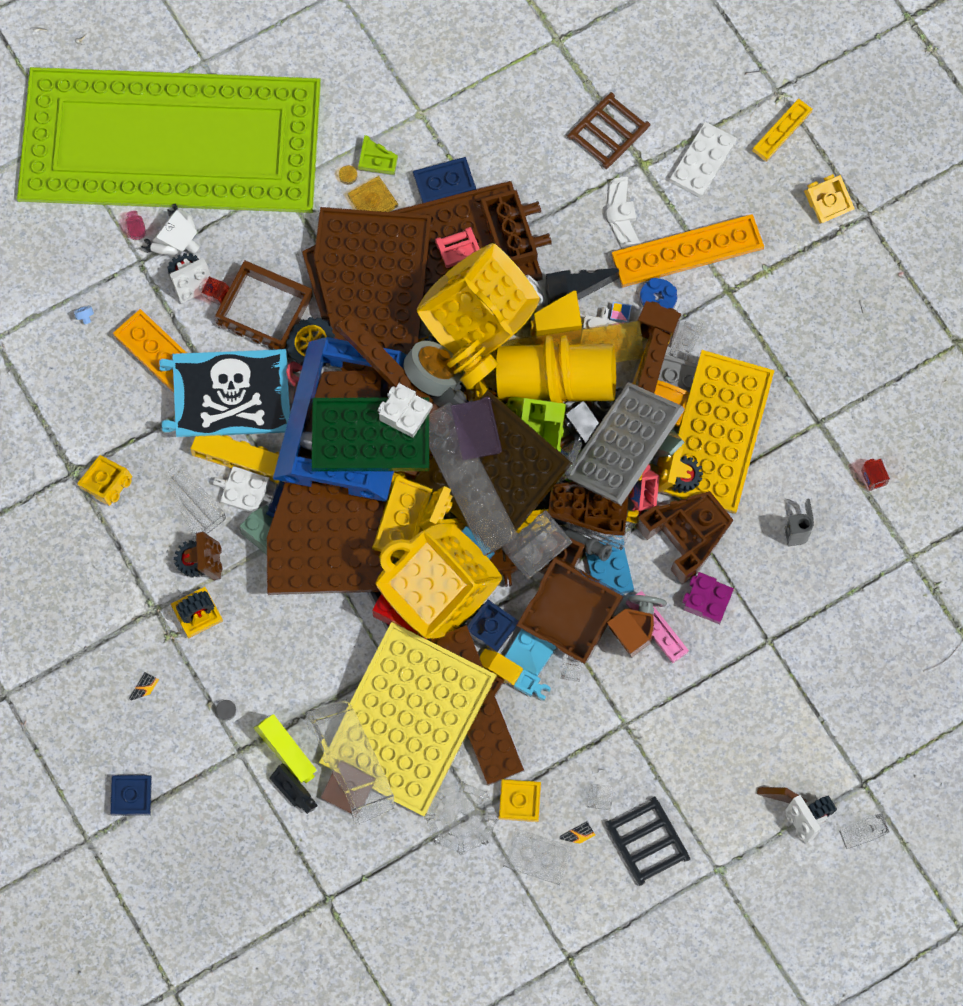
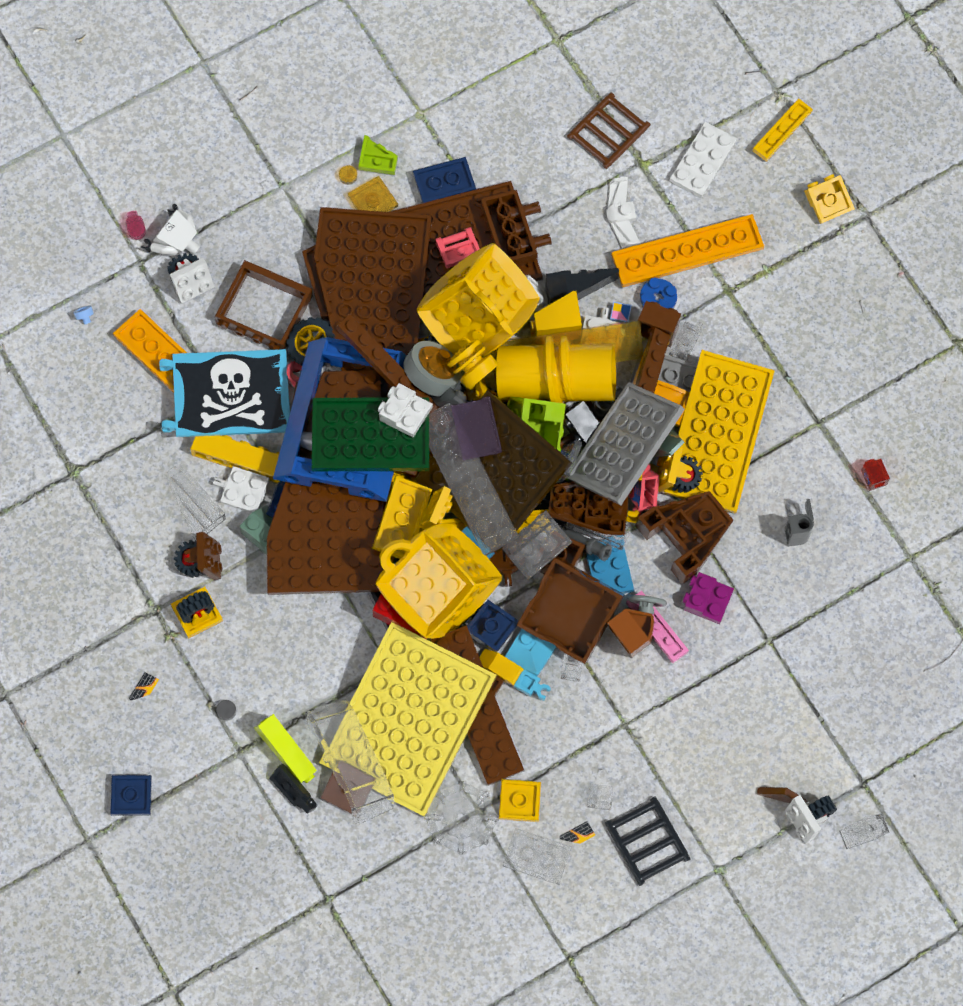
lime tile [17,67,321,213] -> none
yellow plate [77,455,133,506] -> none
clear red brick [201,276,230,305] -> none

